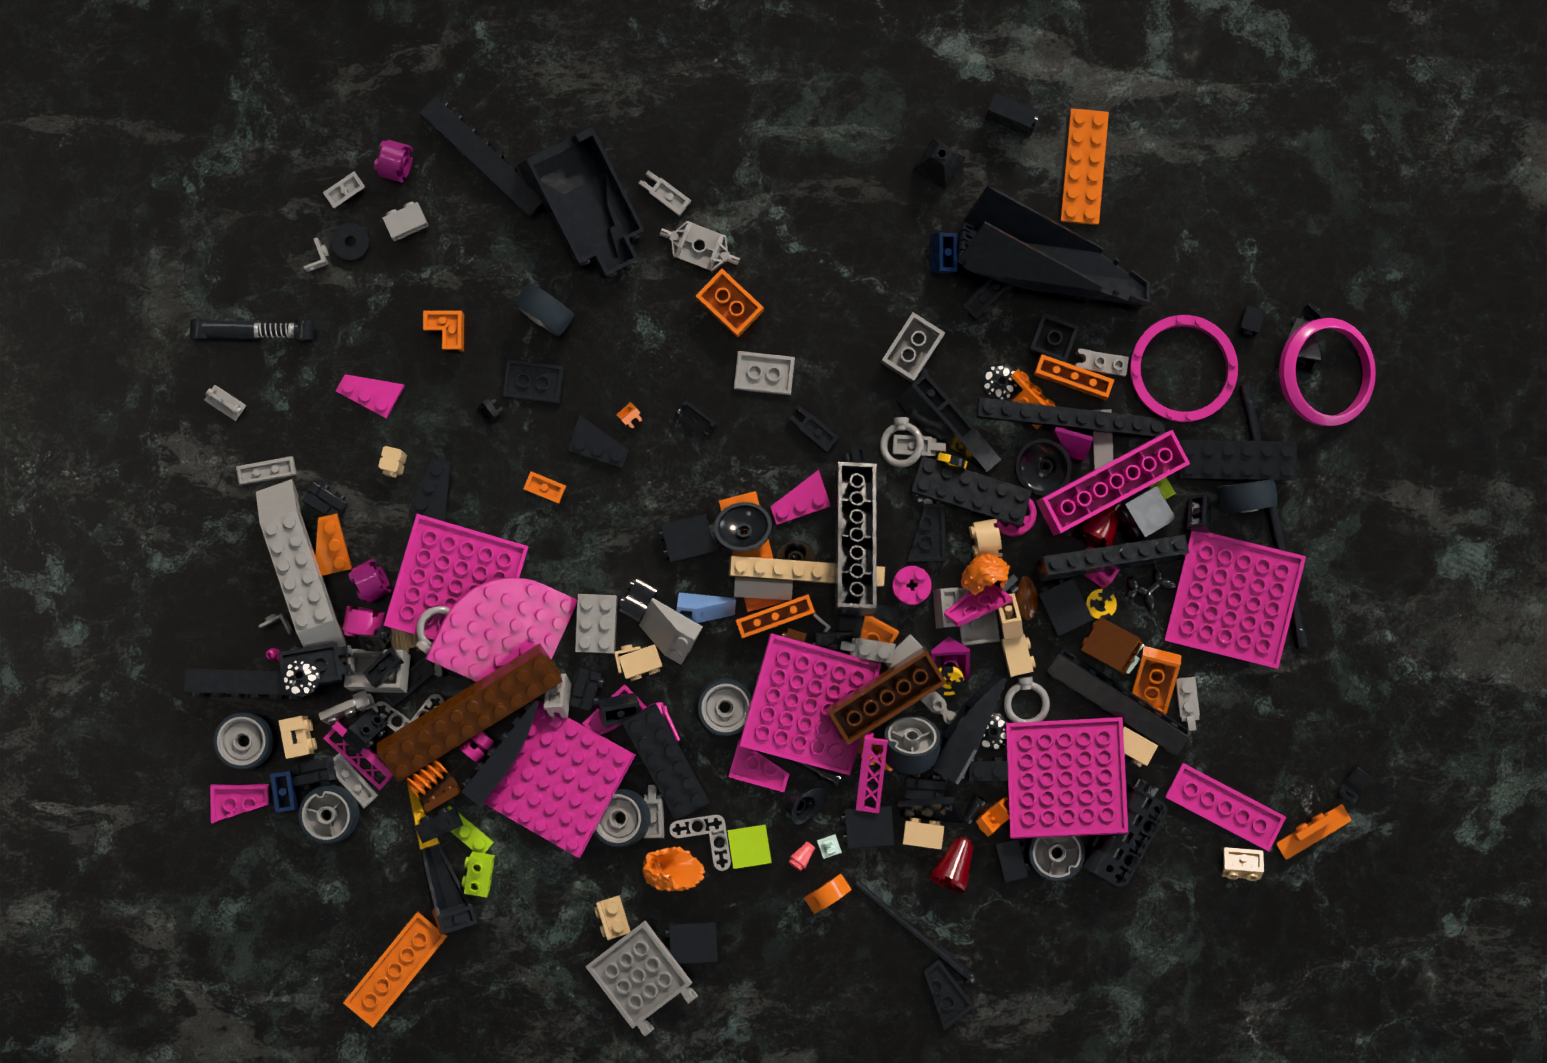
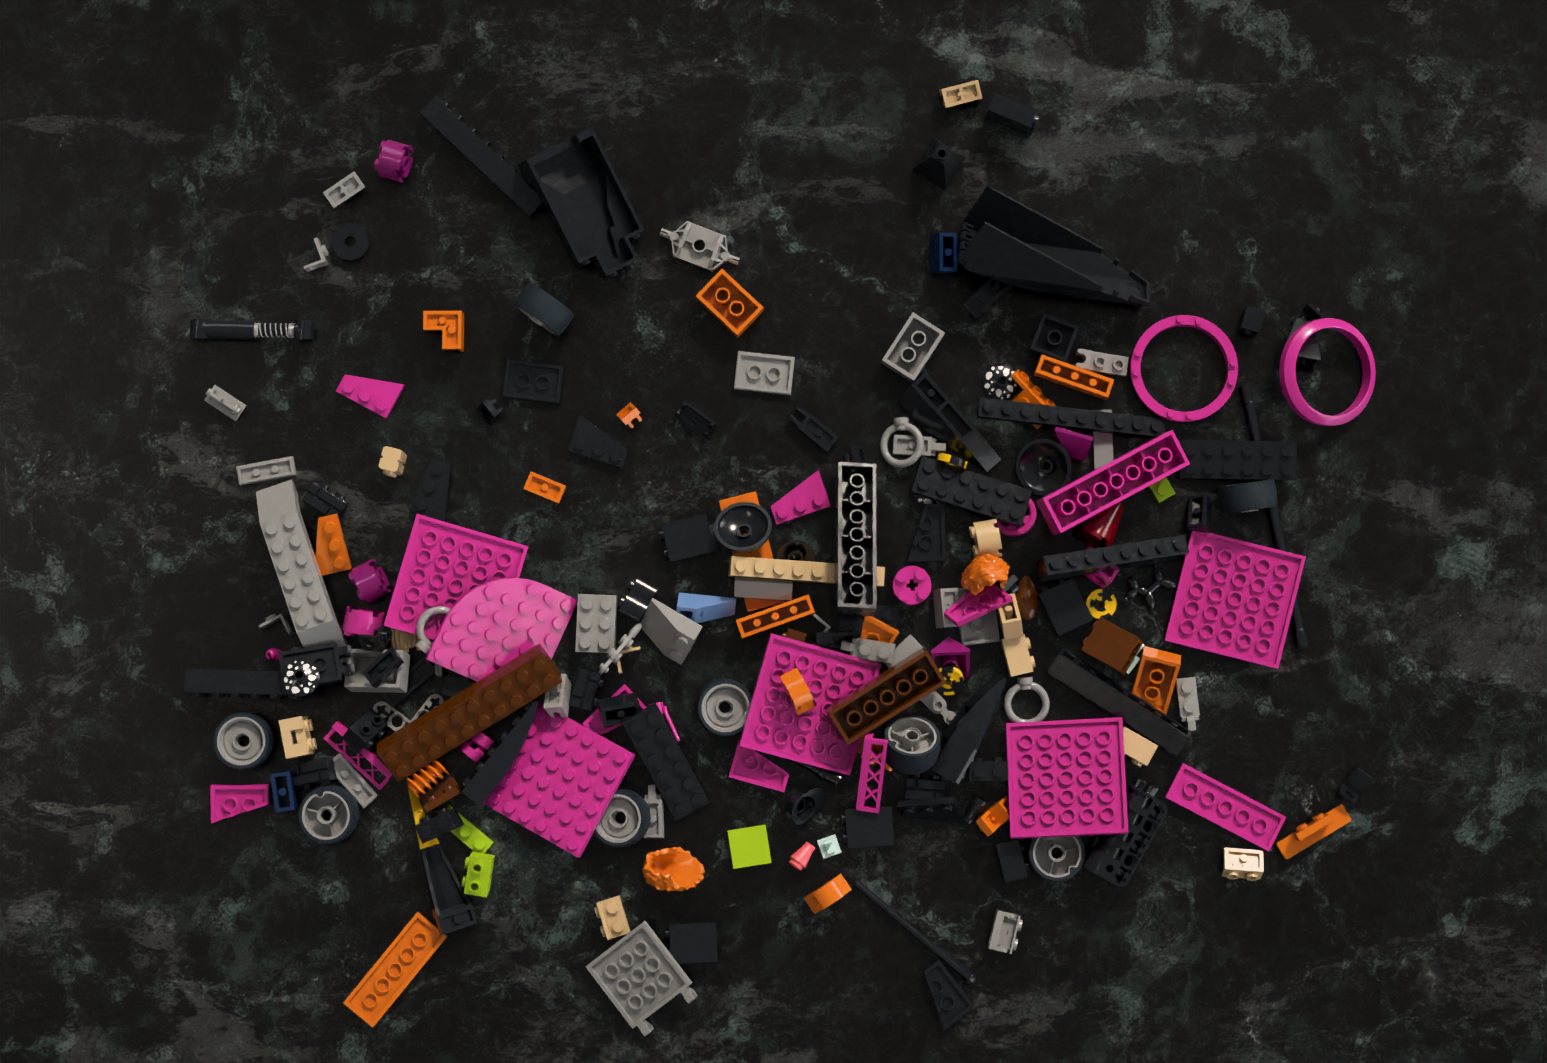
light grey plate [318,690,375,725] -> none
light grey brick [382,202,429,241] -> none
tan brick [618,644,663,681] -> none
light grey hinge [638,171,691,216] -> none
light grey beam [670,815,731,871] -> none
tan brick [902,817,944,849] -> none
dark red cone [930,837,973,893] -> none
black dish [980,713,1010,751] -> none
orange plate [1060,108,1109,225] -> none
brick [1115,486,1176,542] -> none
none -> light grey piece [599,623,642,674]
none -> orange brick [779,668,815,715]
none -> tan hinge [939,80,982,108]
none -> light grey hinge [987,909,1023,954]

